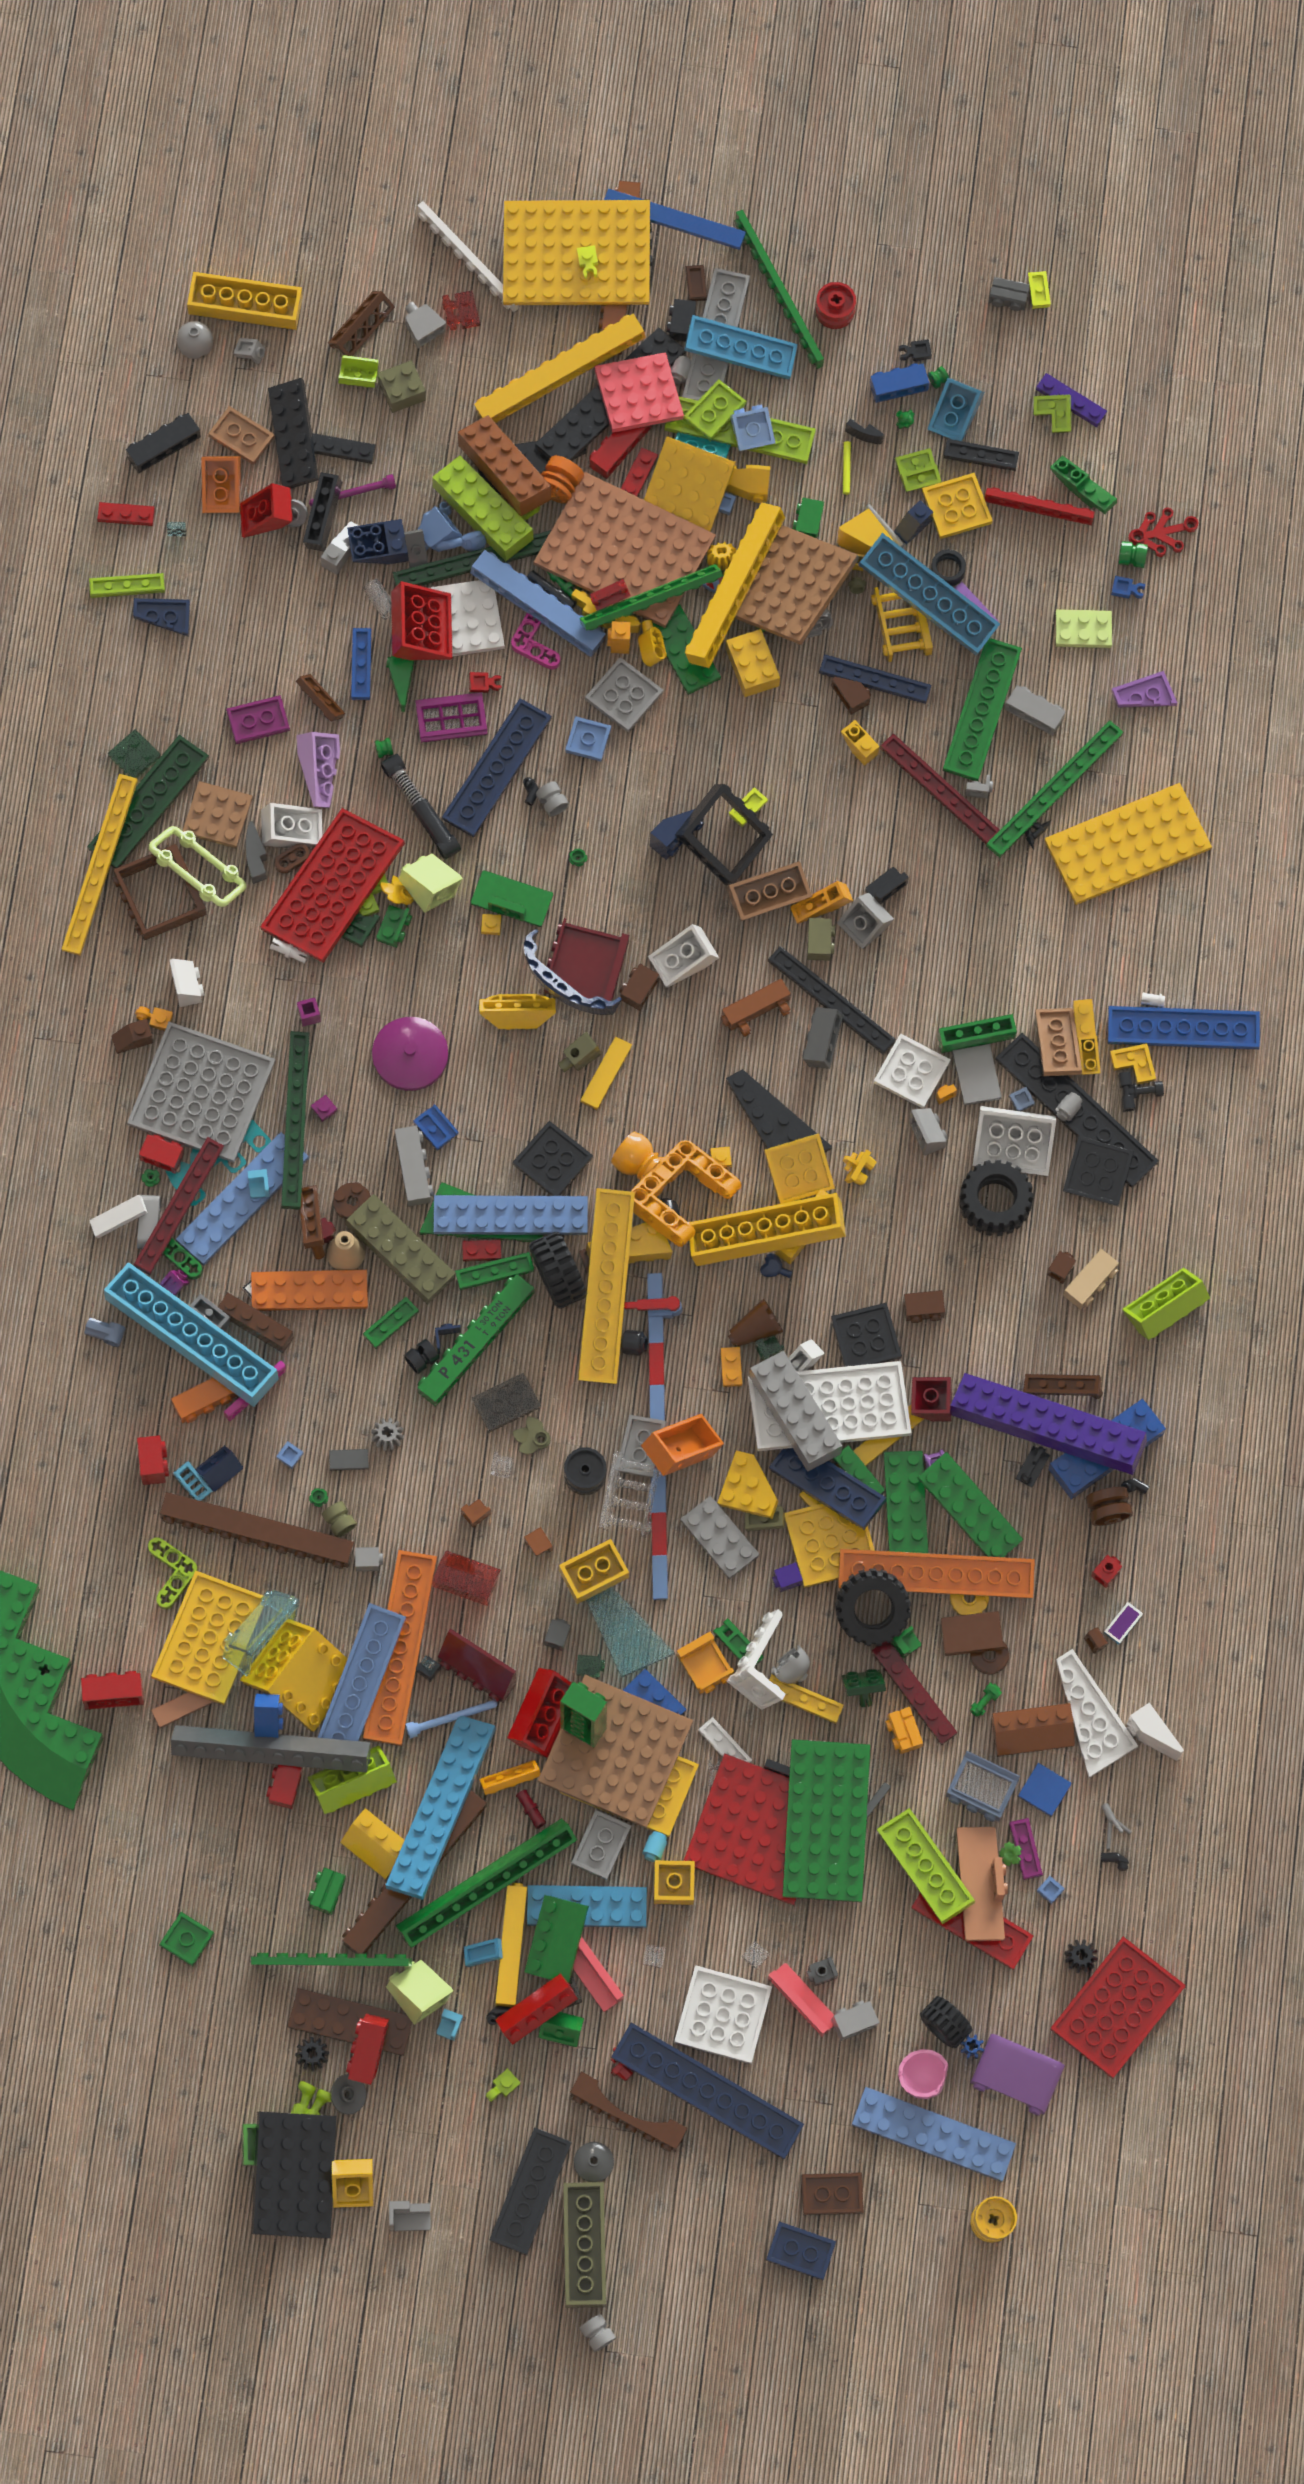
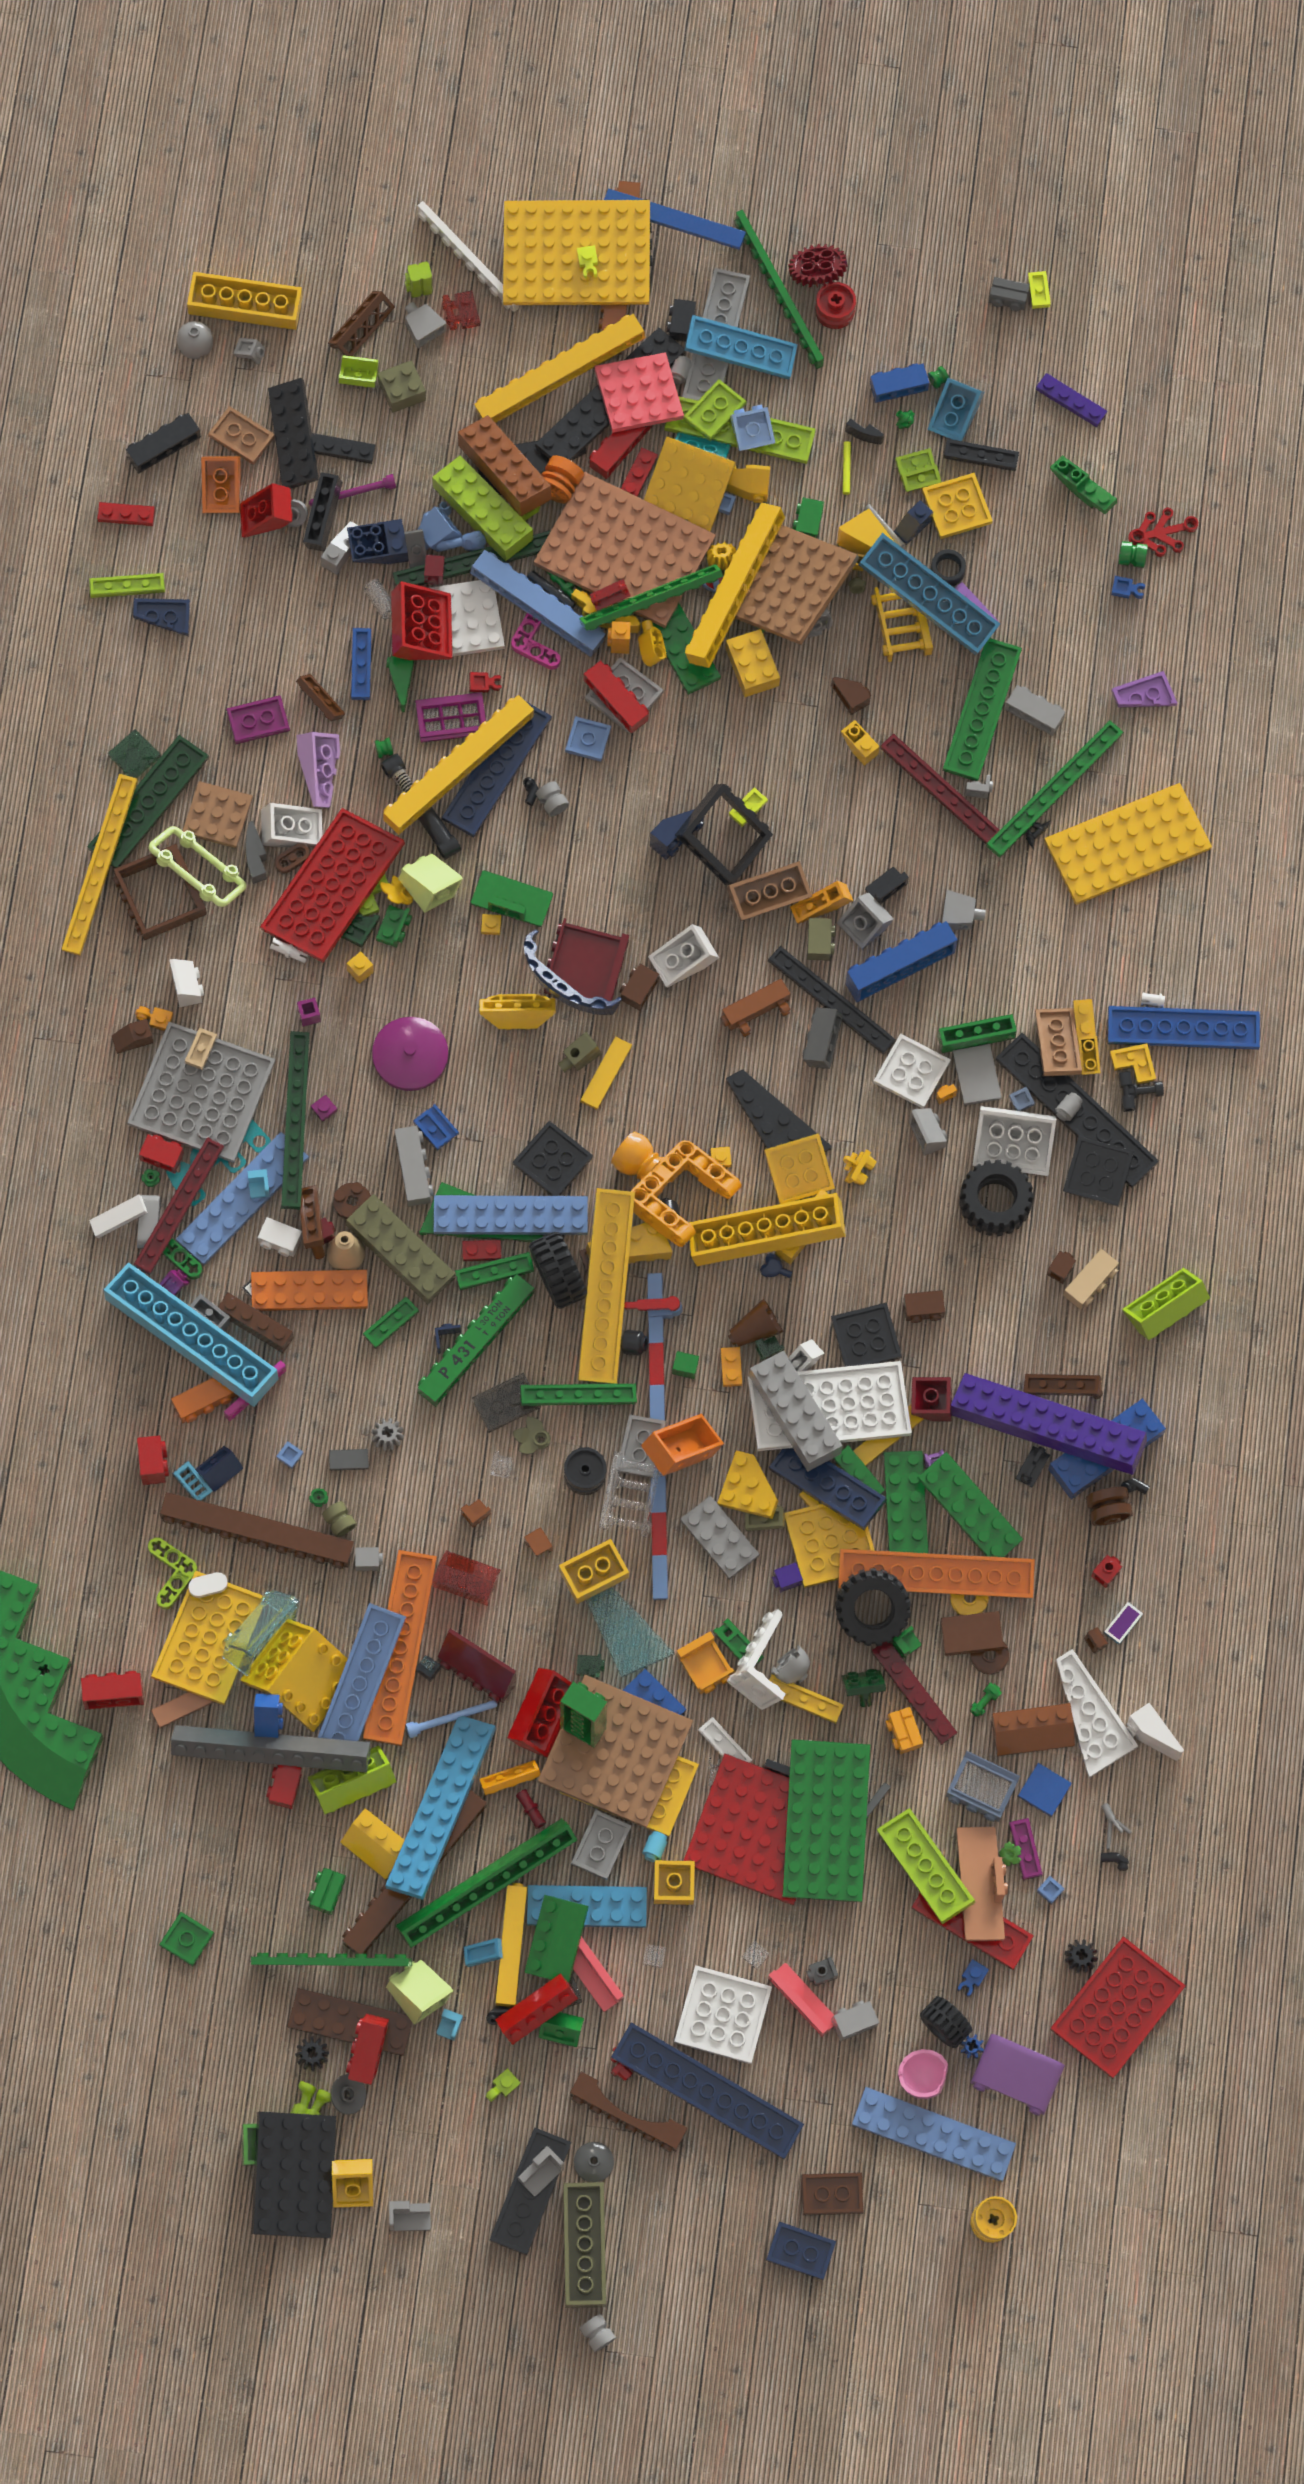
sand blue piece [84,1318,126,1347] -> none
clear light blue tile [167,522,187,536] -> none
black wheel [403,1339,440,1374] -> none
dark grey brick [544,1618,571,1651] -> none
green plate [569,849,587,867] -> none
reddish brown tile [685,265,707,301] -> none
dark blue plate [819,654,932,704] -> none
black plate [898,339,932,361] -> none
red plate [985,487,1095,526] -> none
lime plate [1033,395,1071,433] -> none
yellowish green plate [1056,609,1112,648] -> none
none -> tan plate [185,1027,217,1070]
none -> white tile [189,1572,227,1598]
none -> white brick [258,1217,303,1257]
none -> yellow brick [347,951,374,984]
none -> yellow brick [383,695,534,835]
none -> lime brick [404,261,433,298]
none -> dark red brick [424,555,445,585]
none -> light grey panel [518,2146,564,2196]
none -> green plate [520,1383,637,1406]
none -> red brick [583,660,649,734]
none -> green panel [672,1351,699,1379]
none -> dark red gear [788,244,848,288]
none -> blue brick [845,921,958,1003]
none -> light grey torso [942,890,986,930]
none -> blue plate [957,1959,989,1997]

